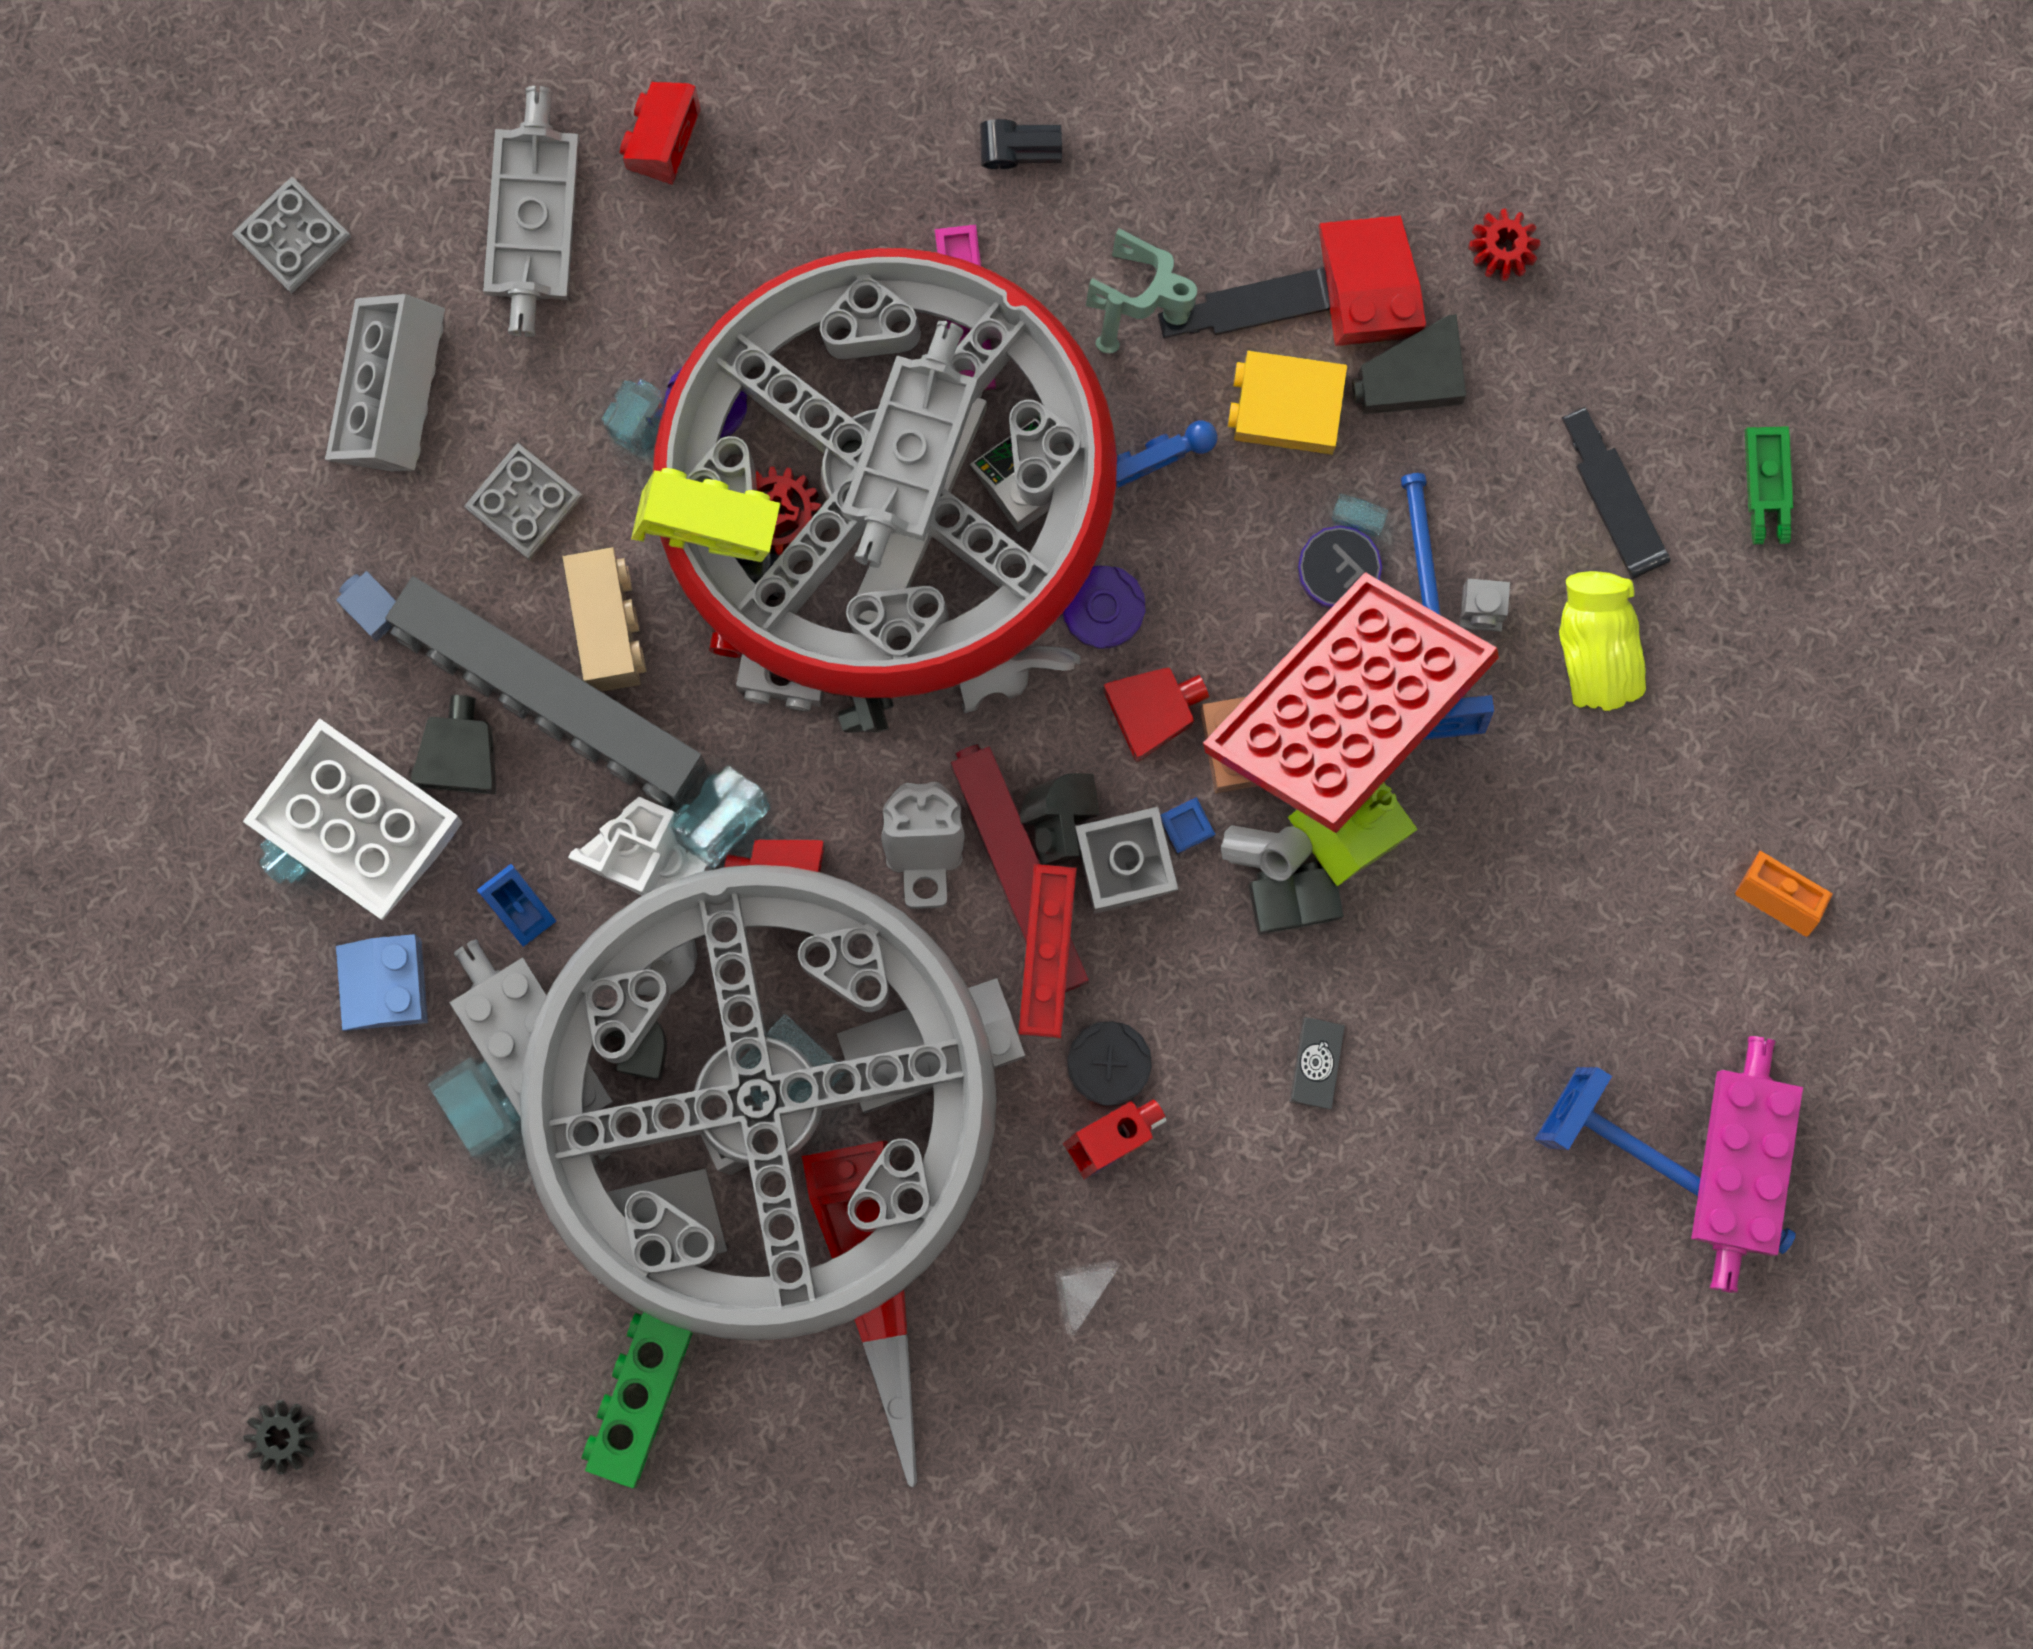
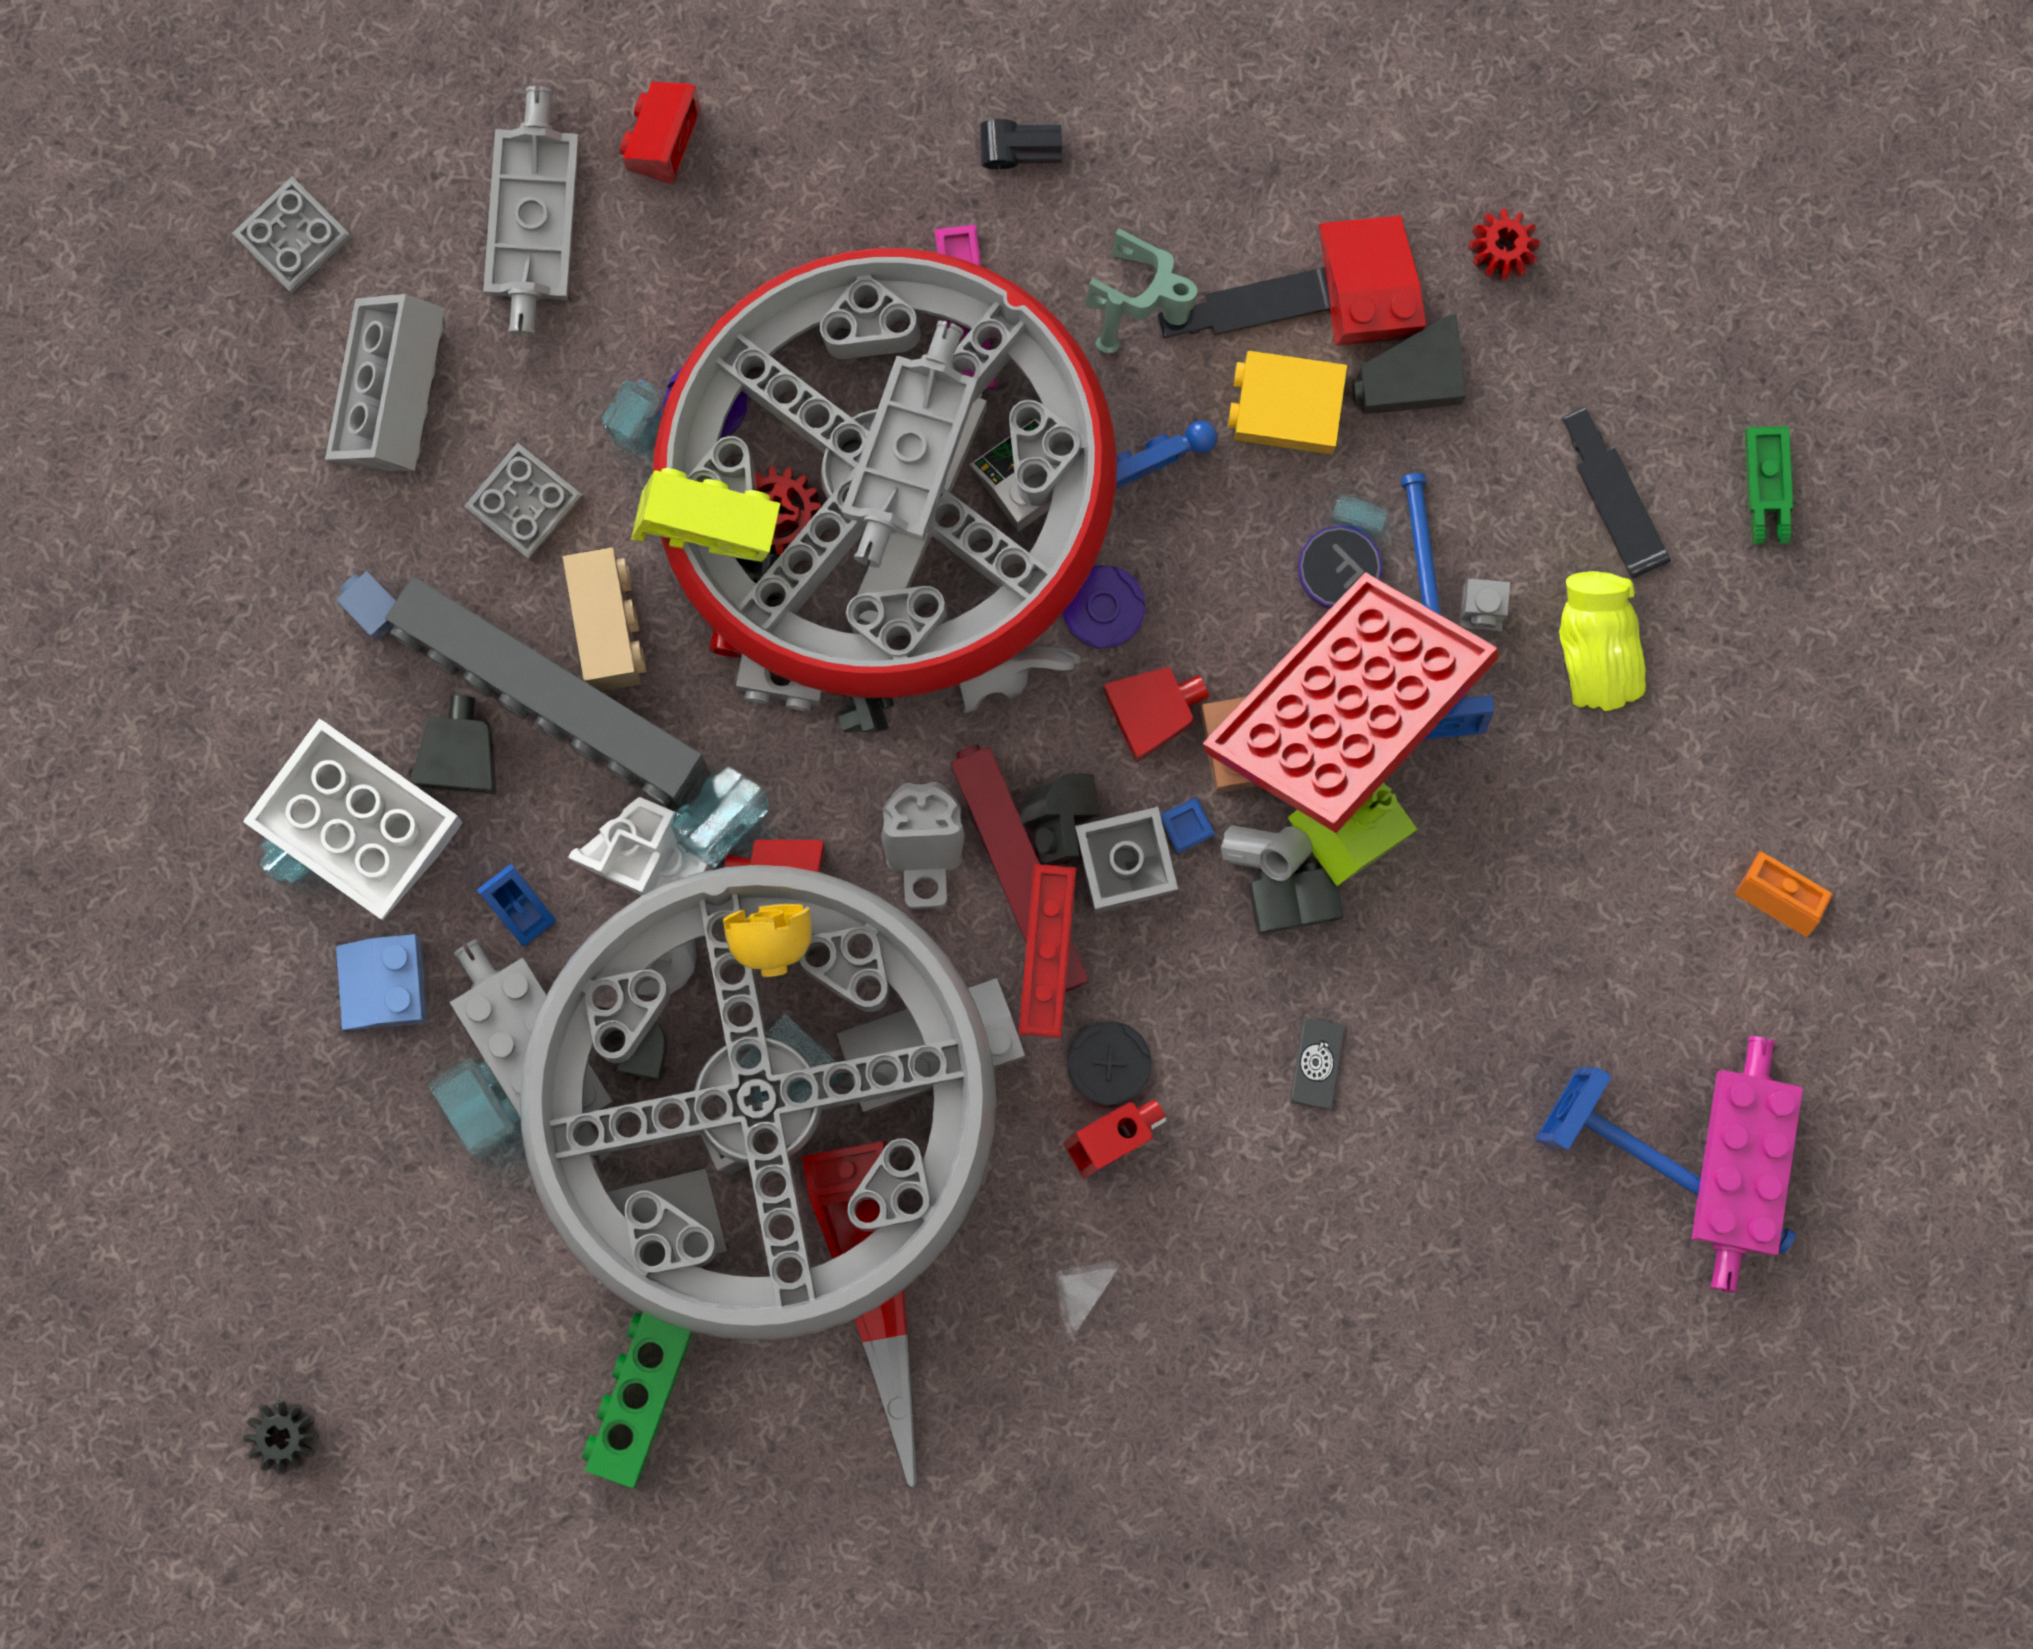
none -> yellow cylinder [723,904,812,977]

